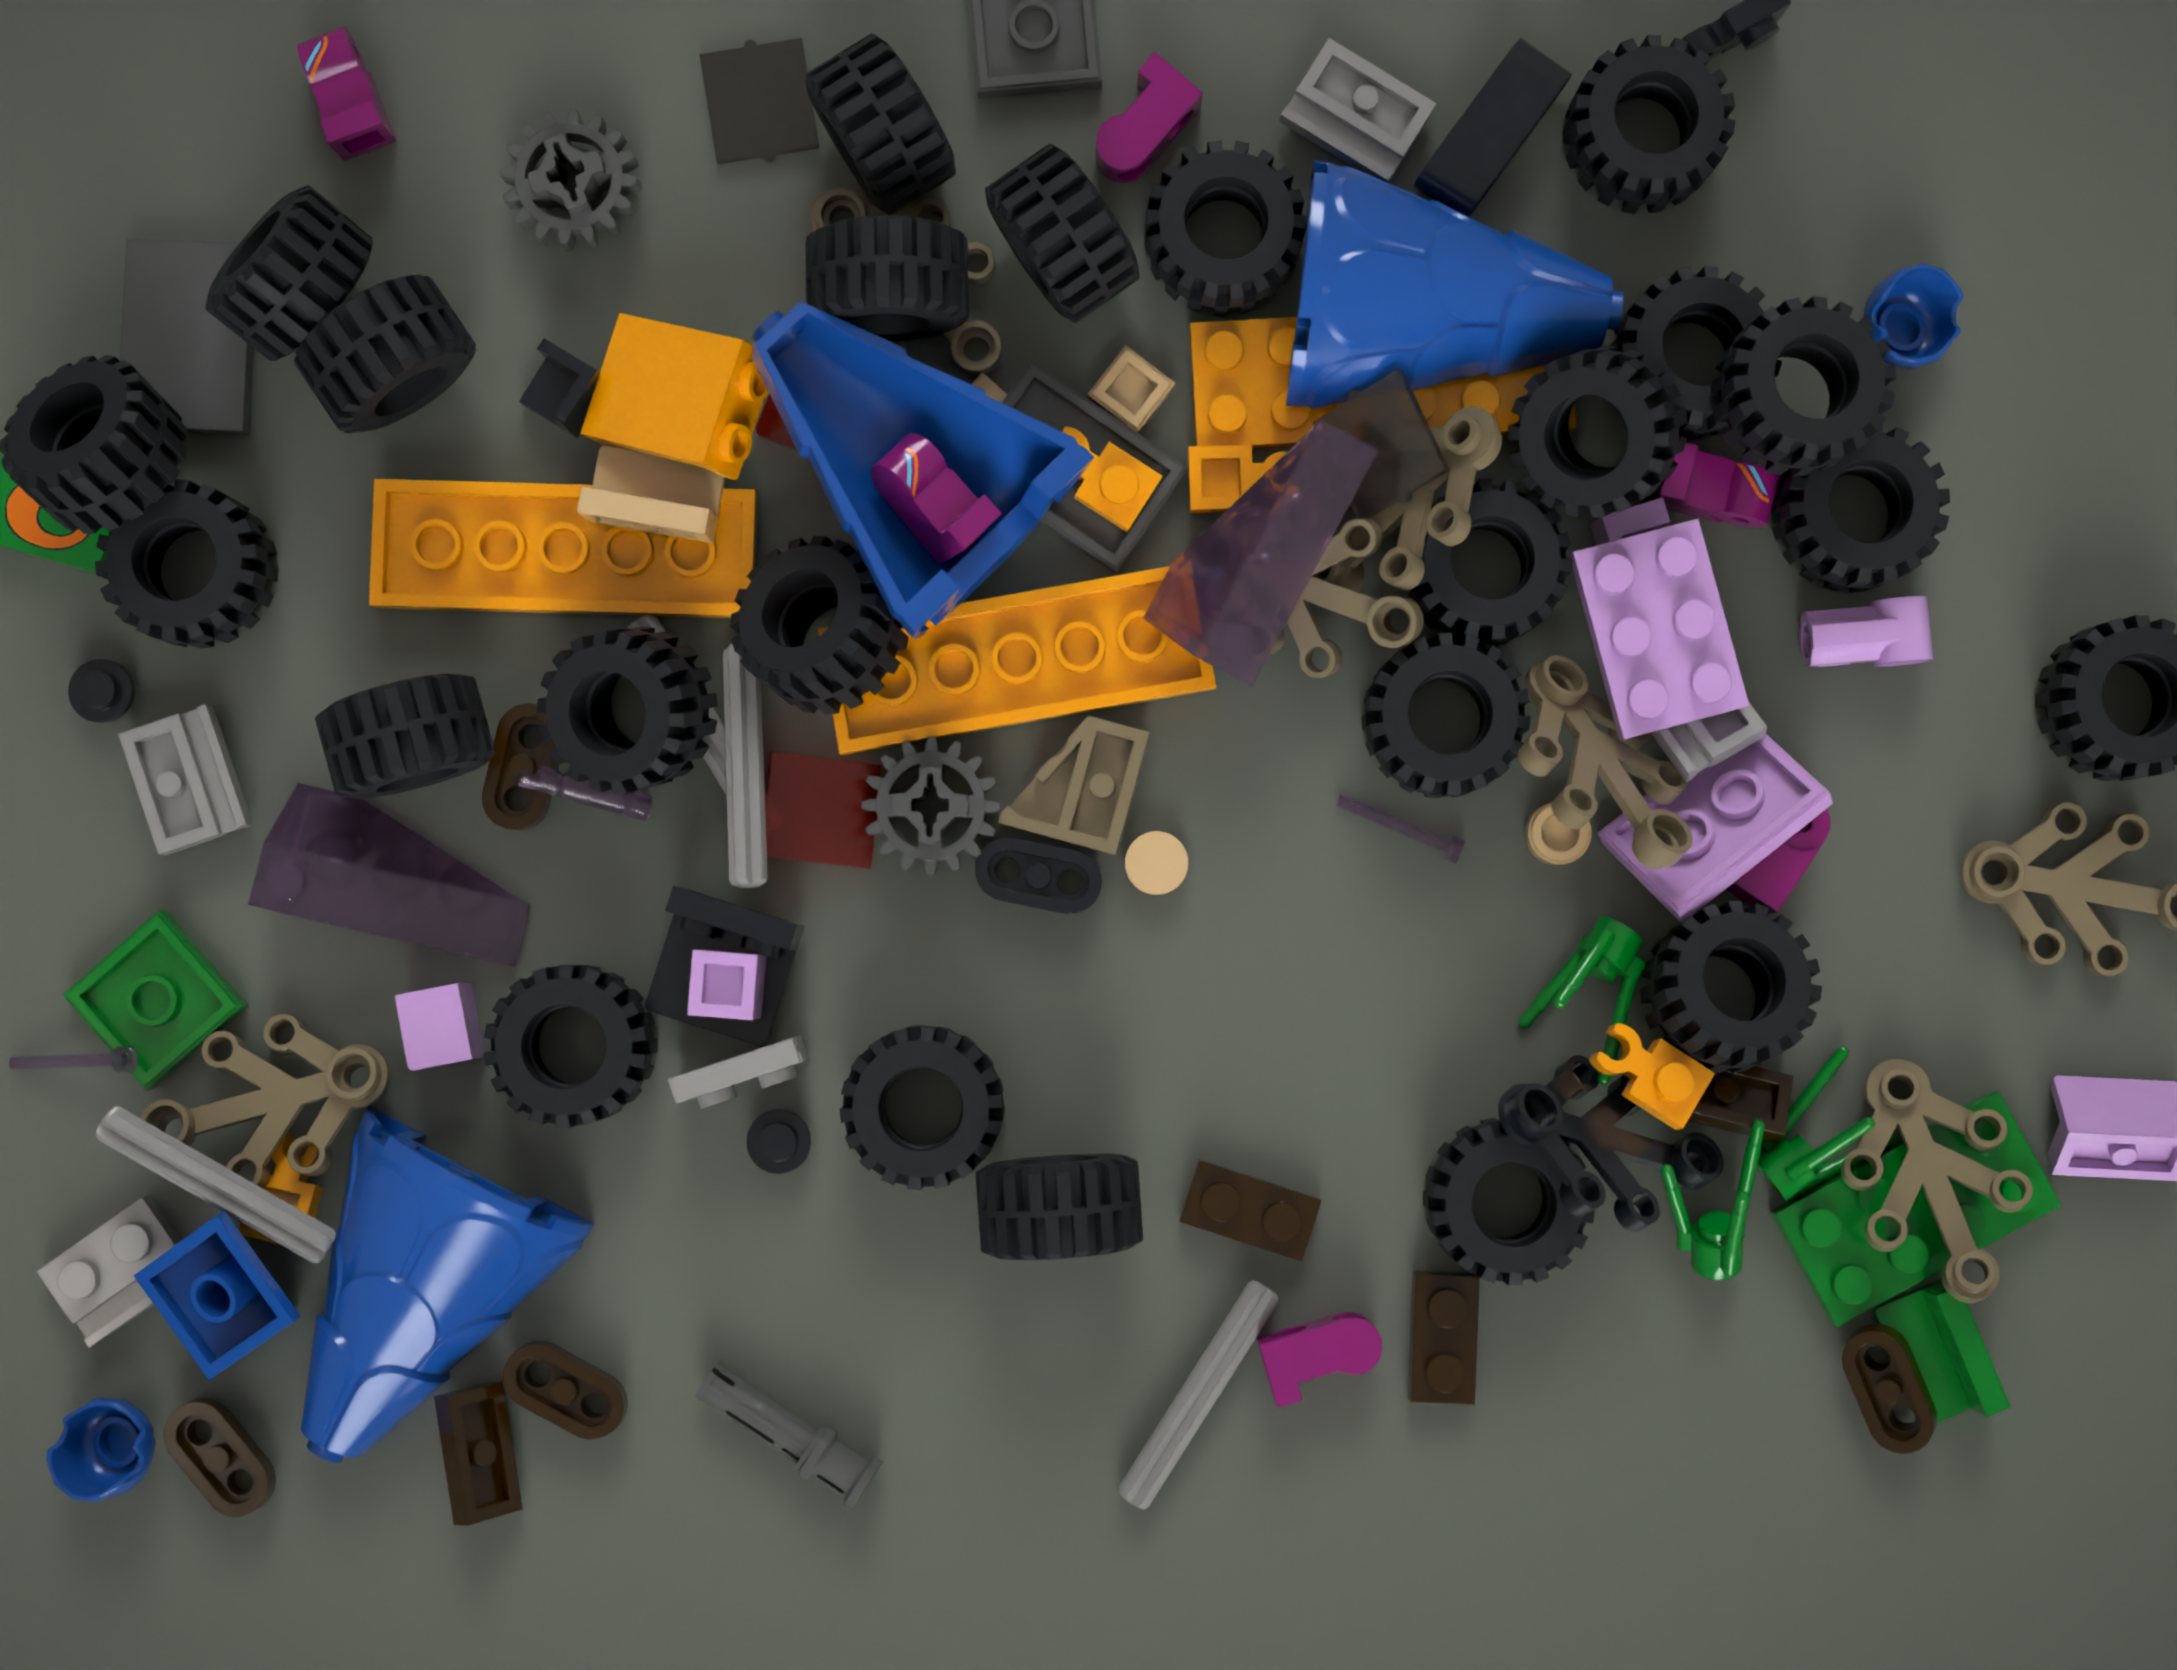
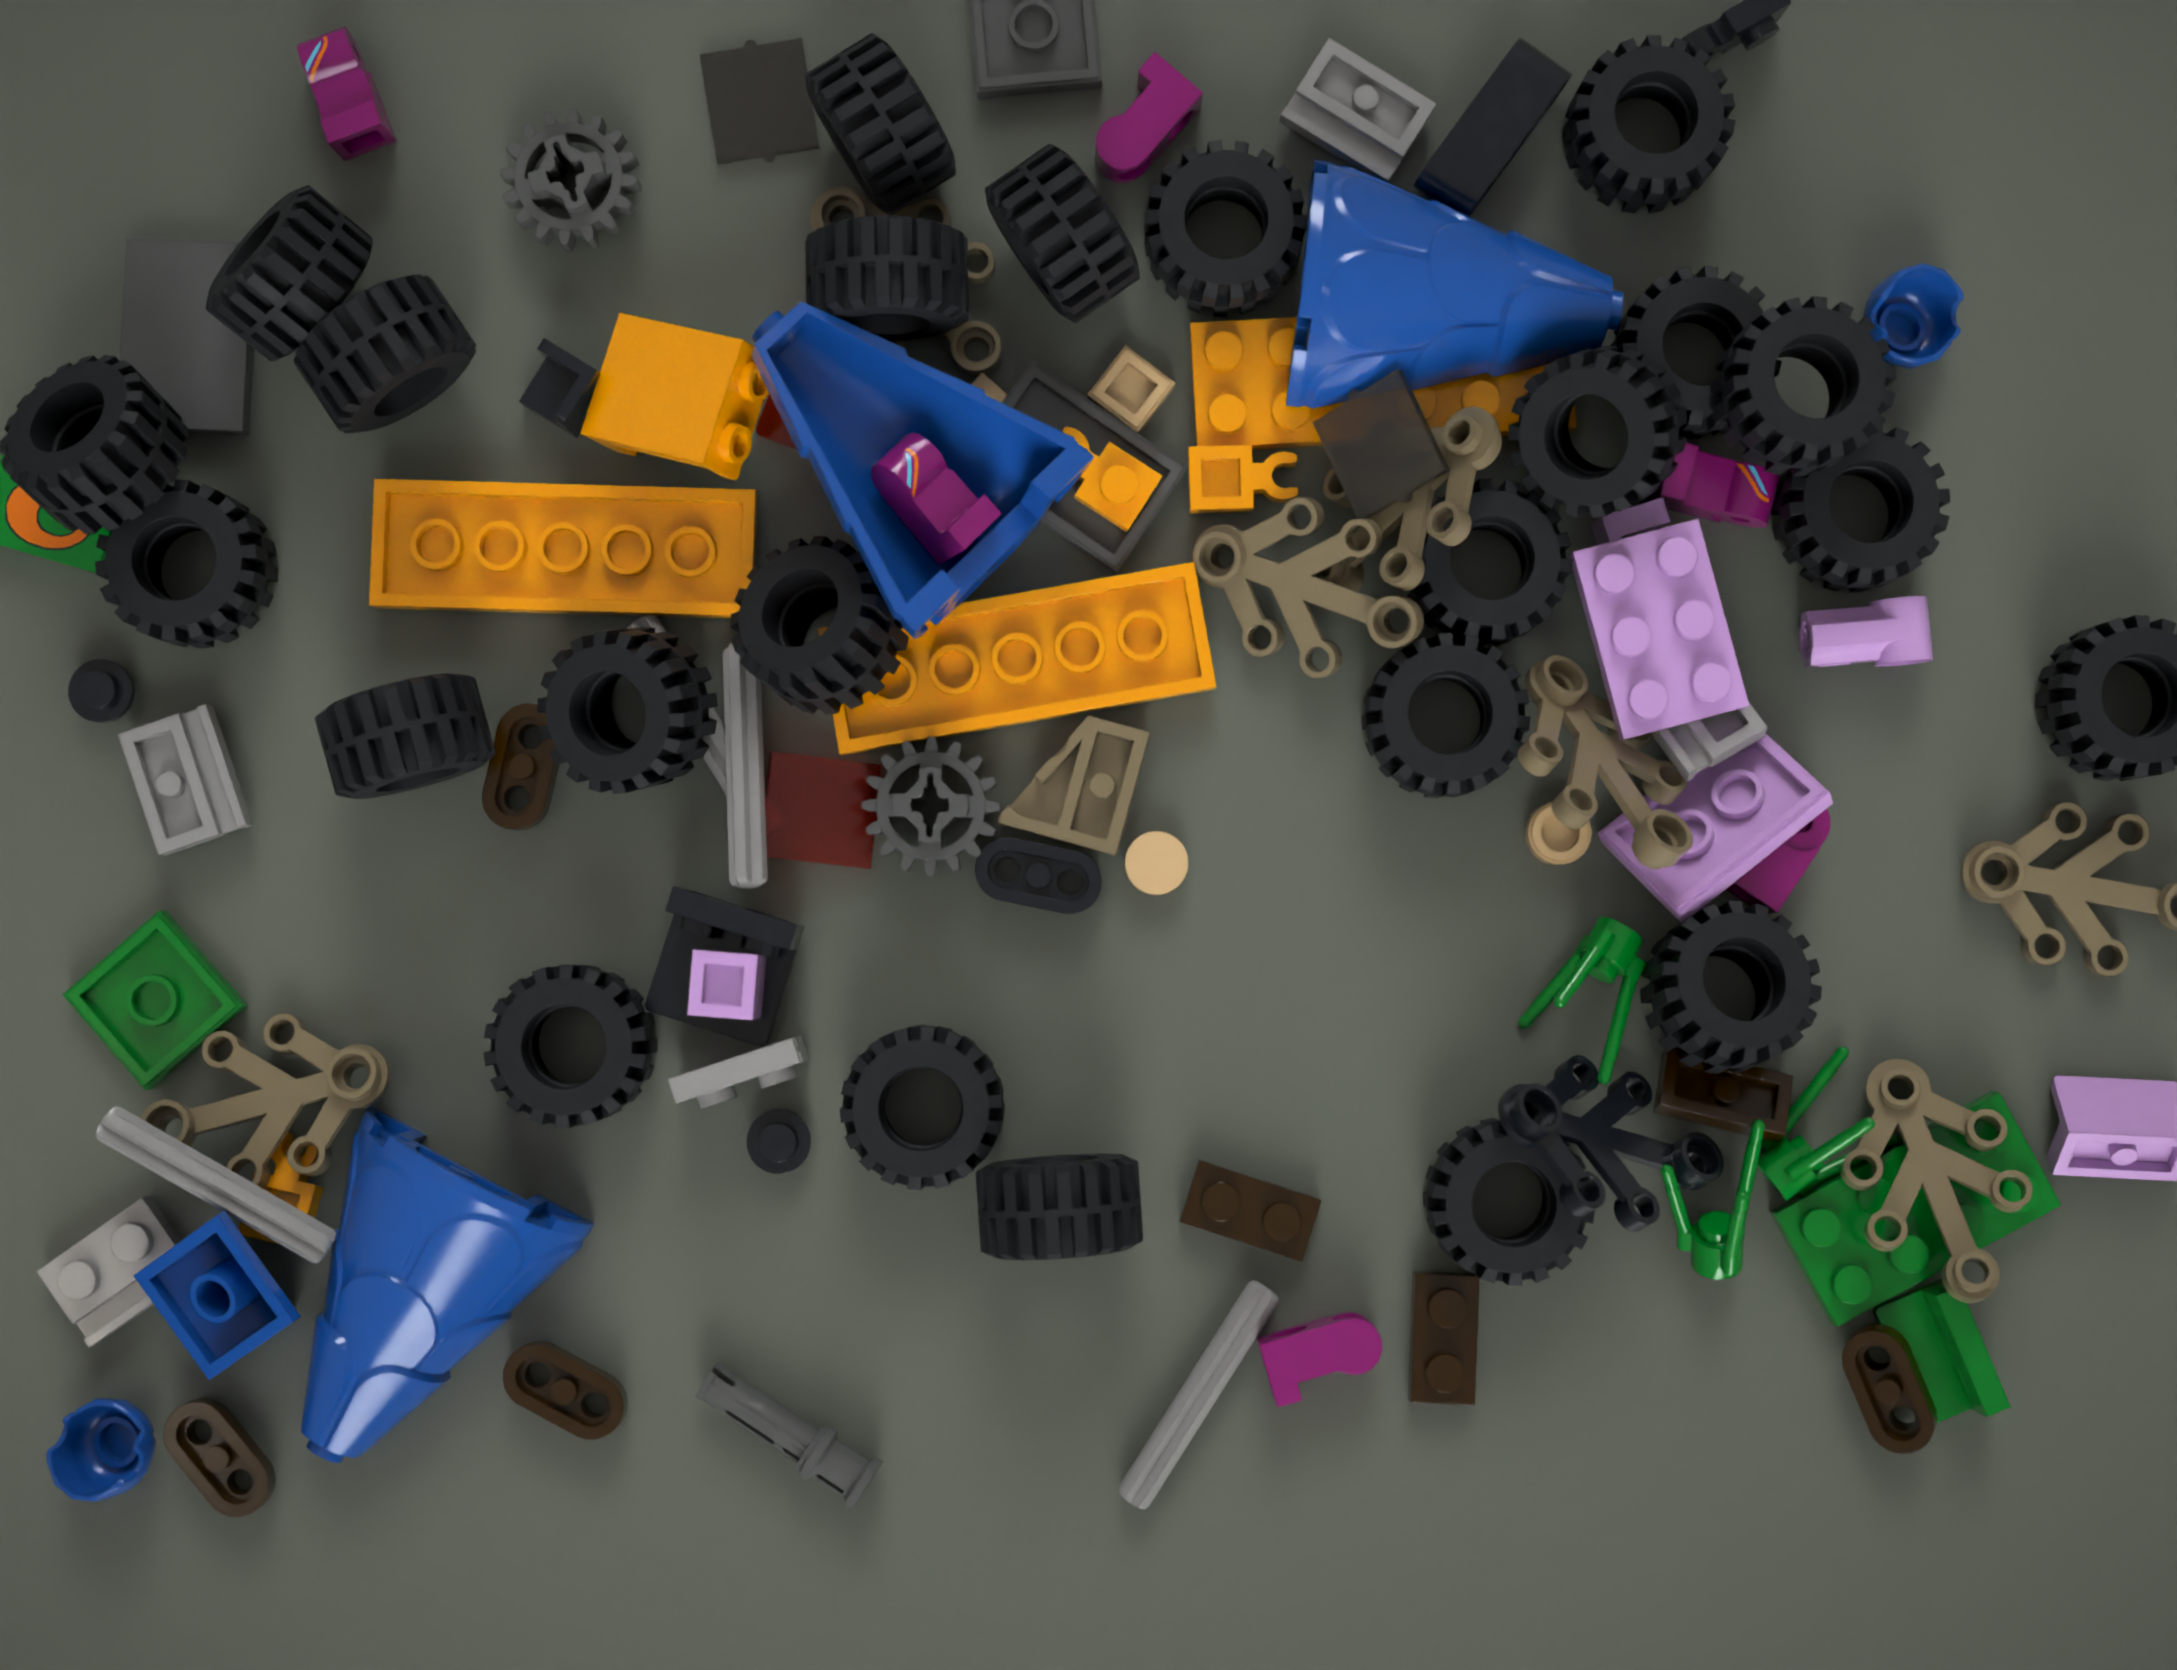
clear purple piece [9,1046,137,1072] -> none
clear purple wedge [248,783,531,966] -> none
lavender panel [394,982,485,1071] -> none
dark brown plate [434,1382,523,1526] -> none
clear purple wheel [517,766,652,821] -> none
tan panel [577,446,725,543] -> none
clear purple wedge [1143,419,1379,687] -> none
clear purple piece [1336,794,1466,864] -> none
light orange plate [1589,1023,1715,1130] -> none

